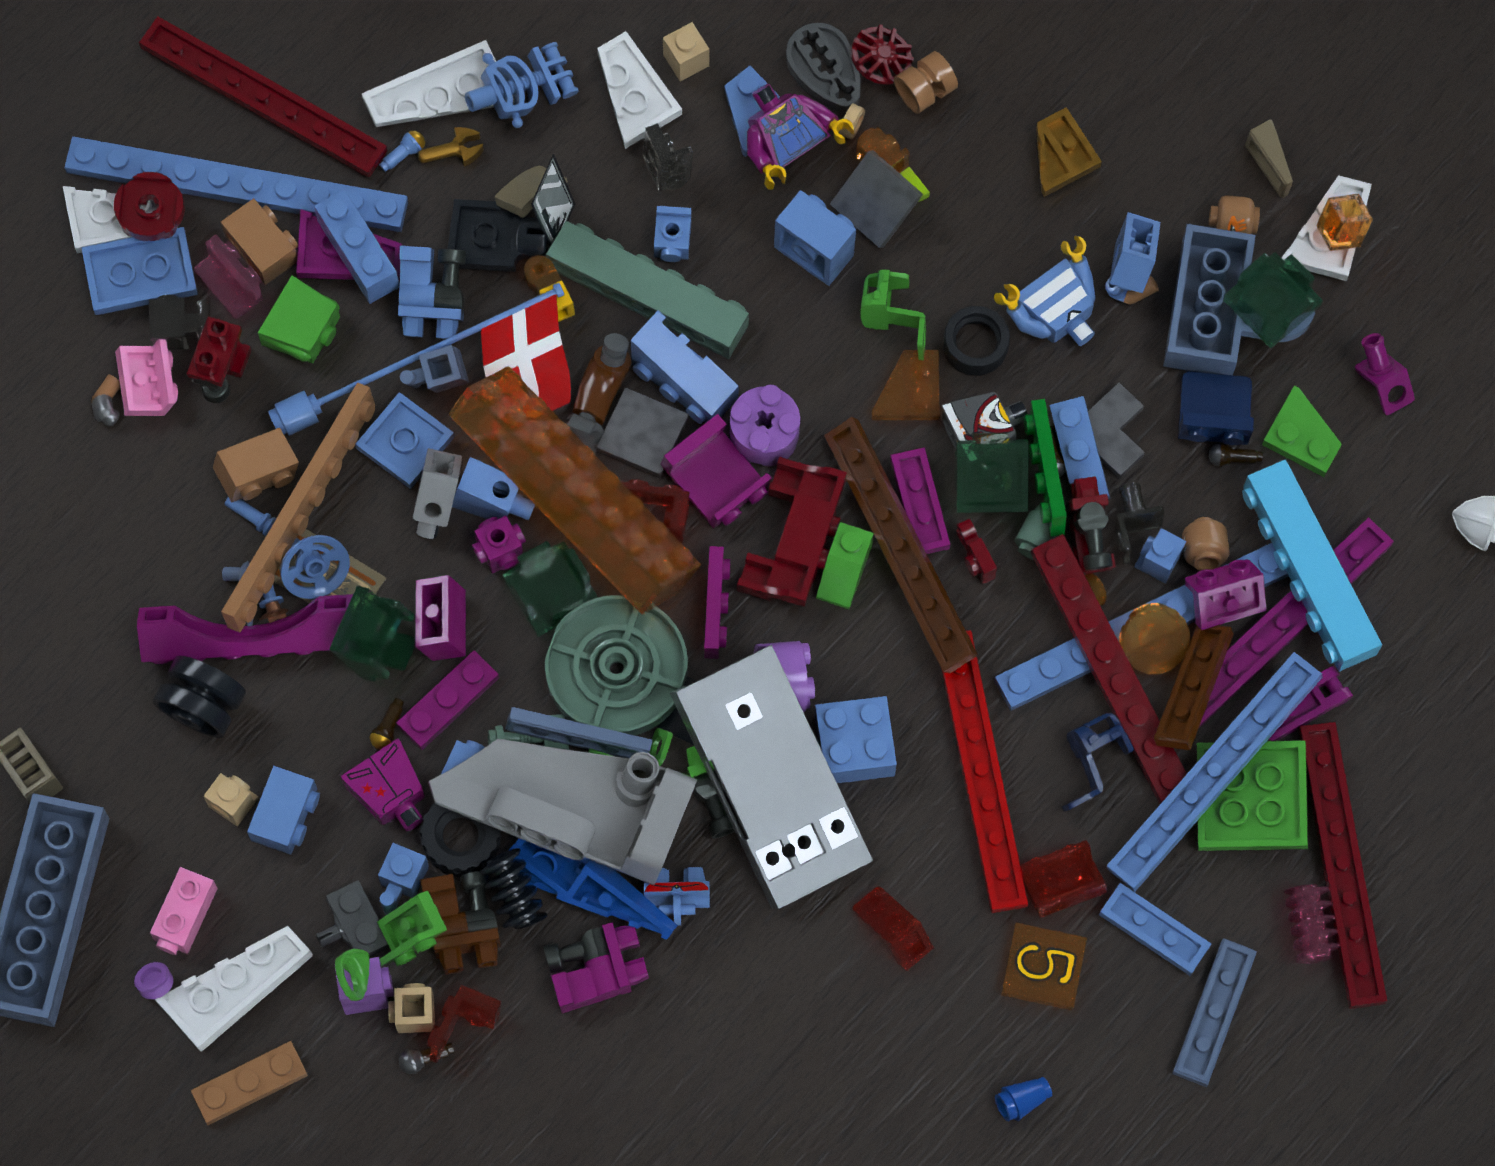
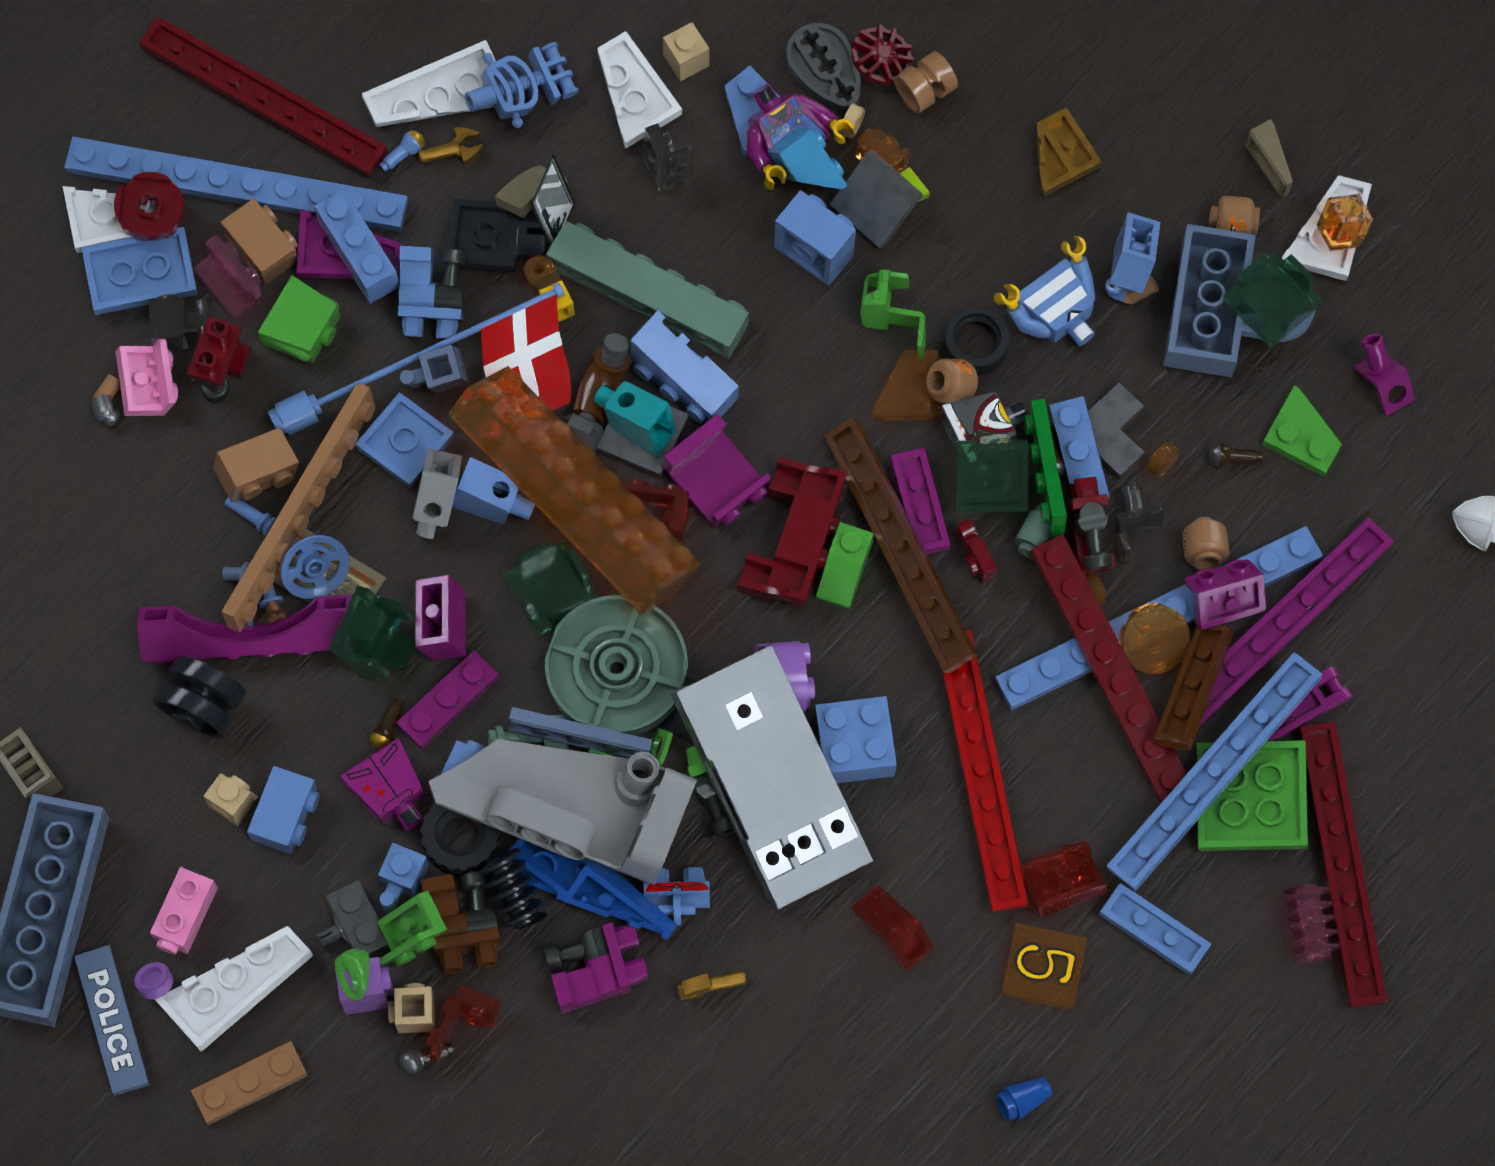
magenta brick [472,516,526,574] -> none
medium blue brick [654,206,691,262] -> none
magenta plate [704,546,730,659] -> none
medium lavender brick [730,385,800,466] -> none
dark blue piece [1061,713,1134,812] -> none
medium blue brick [1134,528,1186,584] -> none
sand blue tile [1172,938,1257,1087] -> none
dark blue bracket [1178,372,1254,445] -> none
medium azure brick [1242,459,1382,672] -> none
none -> sand blue tile [74,945,150,1096]
none -> teal torso [594,381,677,458]
none -> pearl gold bar [677,970,746,1000]
none -> dark azure slope [767,127,847,189]
none -> medium nougat head [926,359,978,403]
none -> clear orange tile [1148,442,1180,477]

